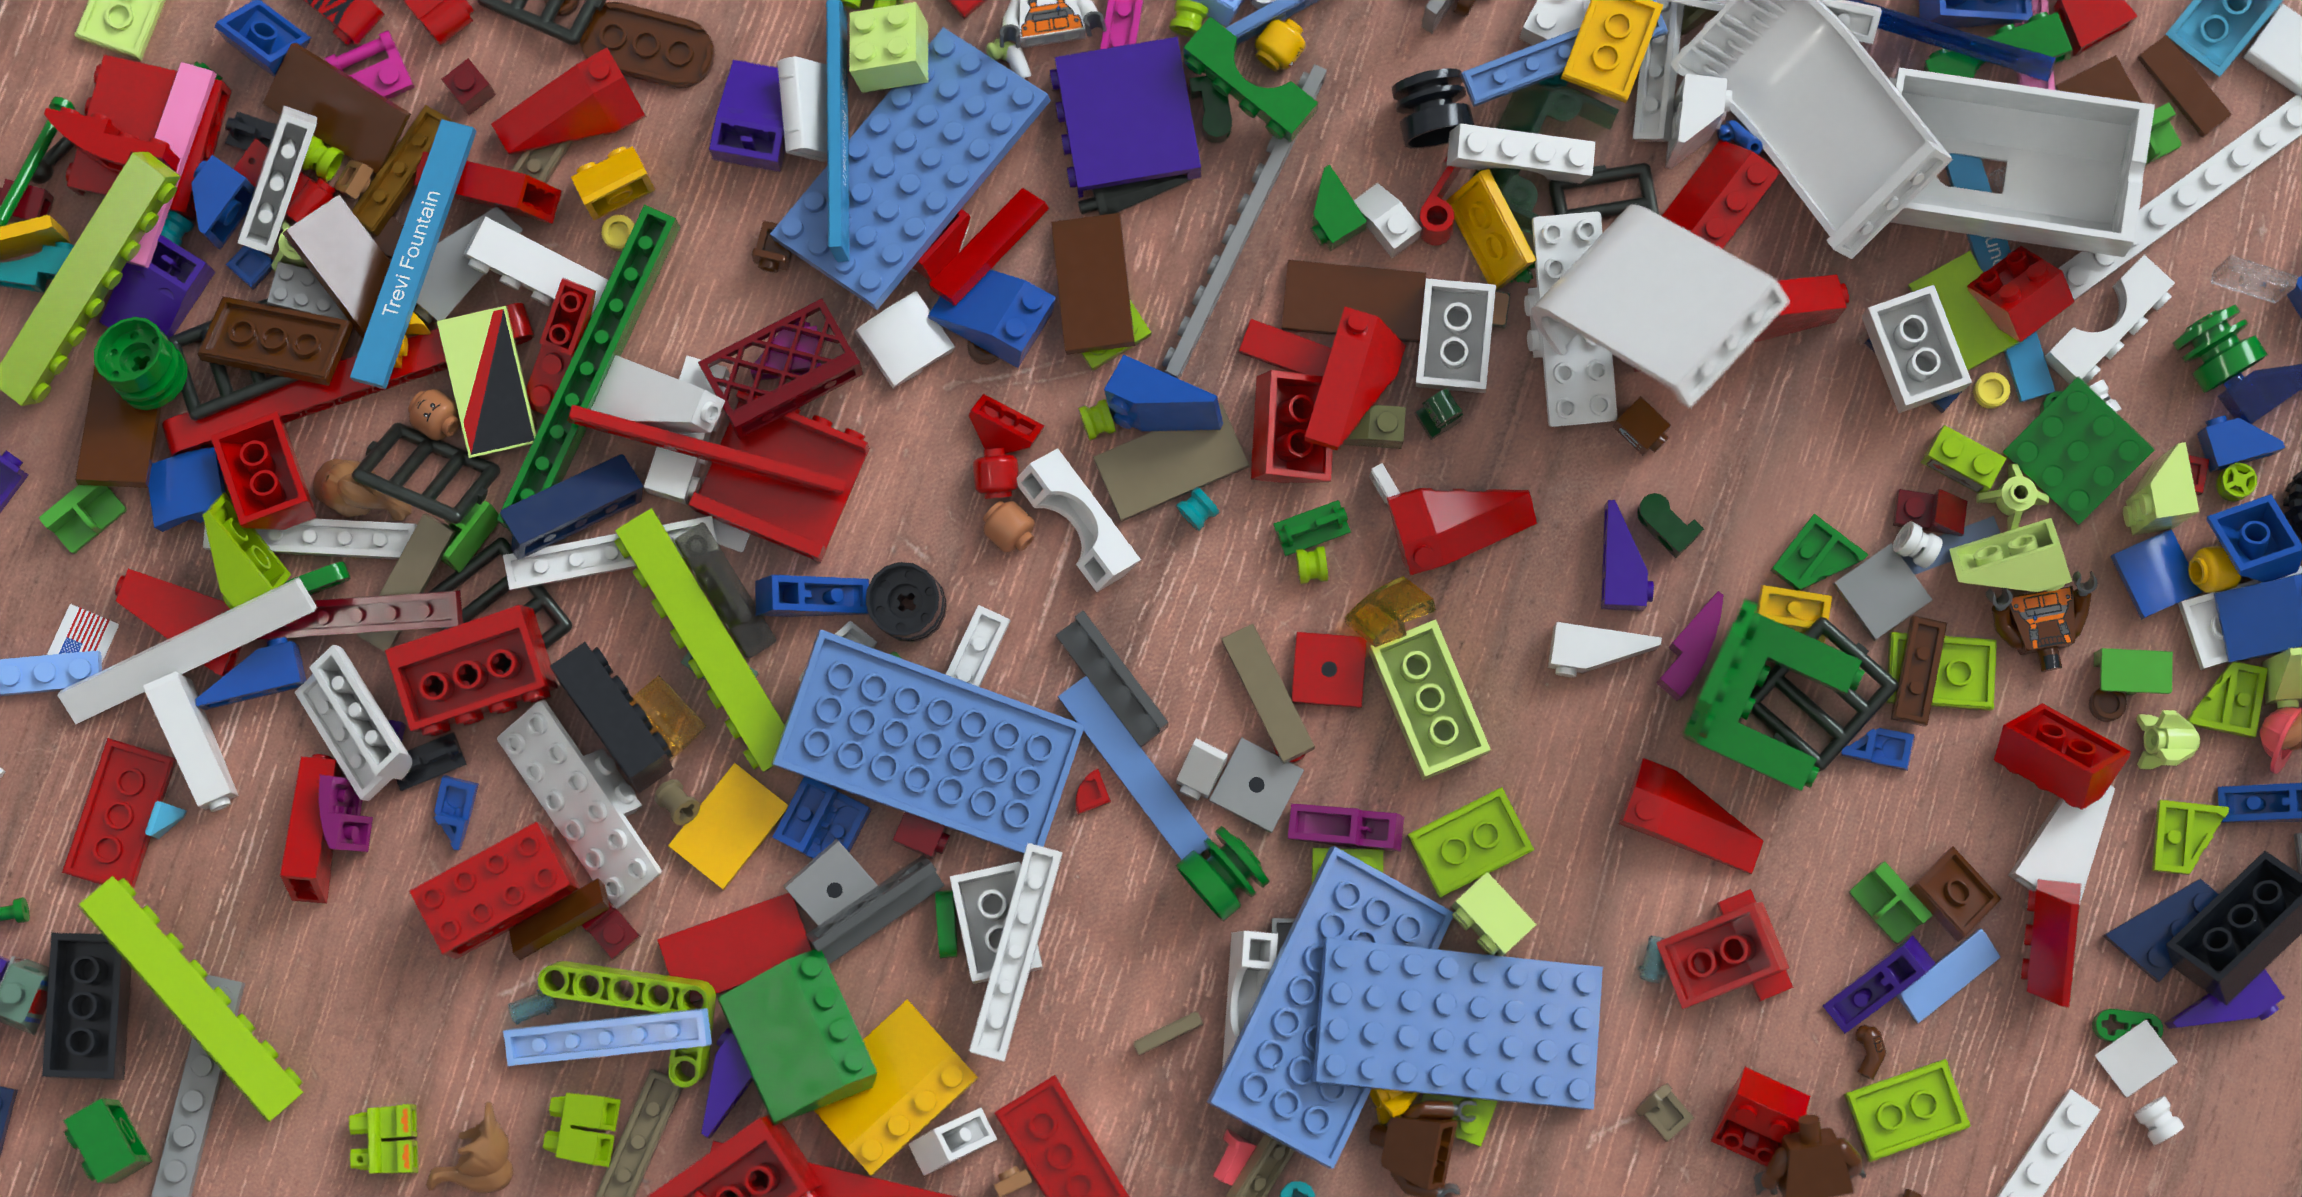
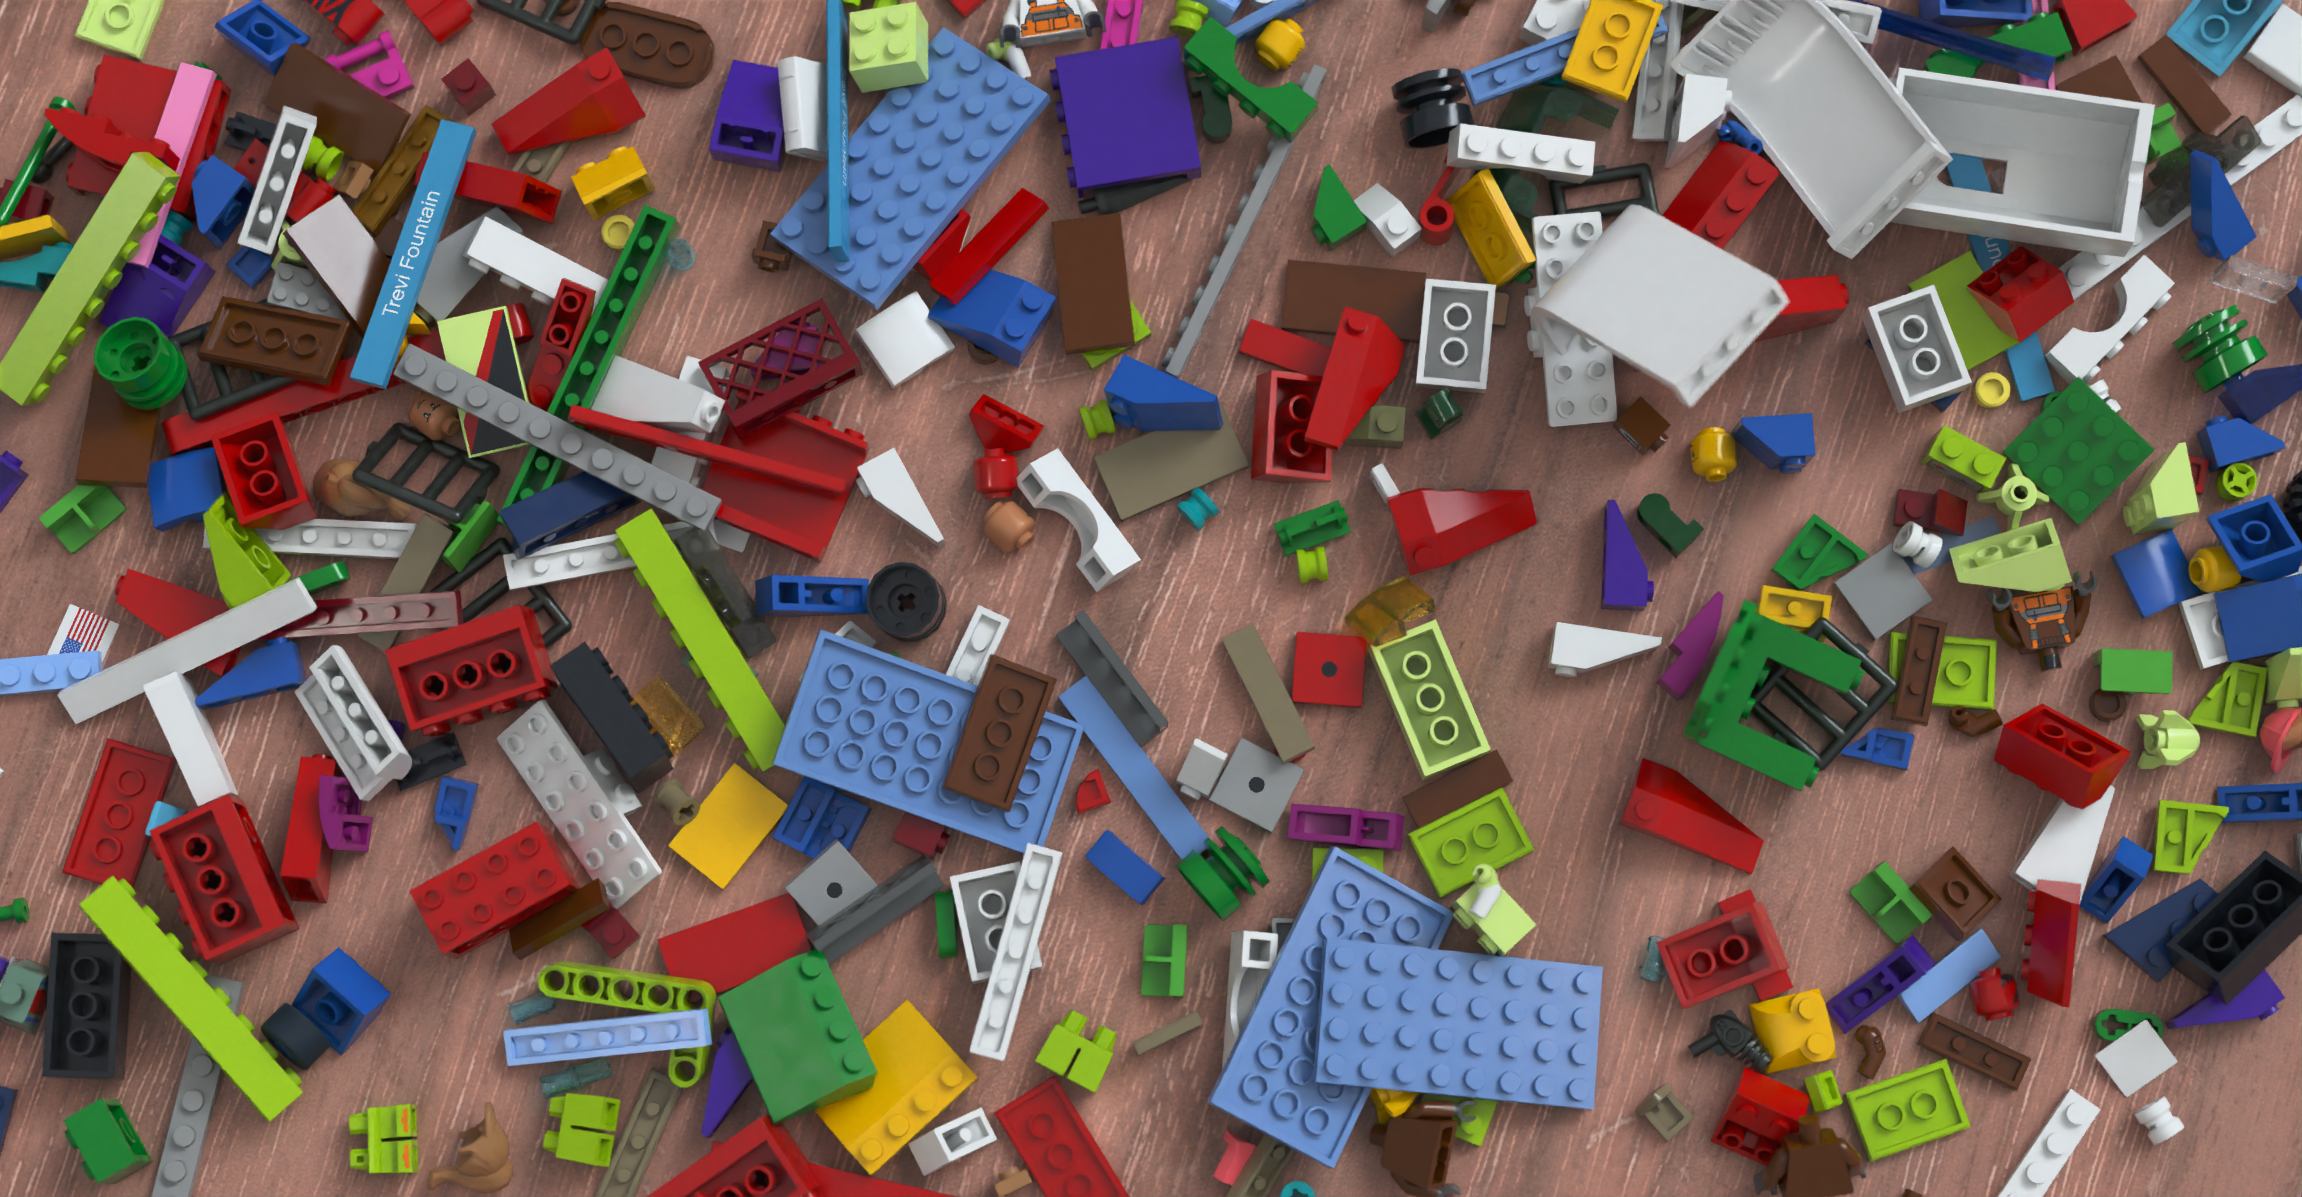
none -> red brick [149,794,300,965]
none -> black wheel [261,1003,330,1070]
none -> blue slope [291,947,391,1056]
none -> light grey plate [393,343,723,532]
none -> clear light blue axle [539,1057,612,1099]
none -> clear light blue pin [667,238,696,271]
none -> white slope [856,448,945,548]
none -> reddish brown tile [941,654,1057,812]
none -> lime hips [1035,1010,1117,1094]
none -> blue slope [1085,829,1165,906]
none -> bright green panel [1141,924,1187,998]
none -> reddish brown tile [1402,750,1513,829]
none -> arm [1469,864,1501,920]
none -> pearl dark grey piece [1688,1009,1774,1073]
none -> yellow head [1690,427,1737,482]
none -> blue slope [1732,413,1816,474]
none -> yellow slope [1748,988,1836,1074]
none -> lime tile [1804,1070,1842,1113]
none -> reddish brown tile [1917,1012,2031,1091]
none -> reddish brown arm [1949,706,2003,737]
none -> red head [1969,967,2020,1021]
none -> blue slope [2079,836,2153,924]
none -> clear smoke bracket [2141,115,2262,228]
none -> blue slope [2190,150,2257,263]

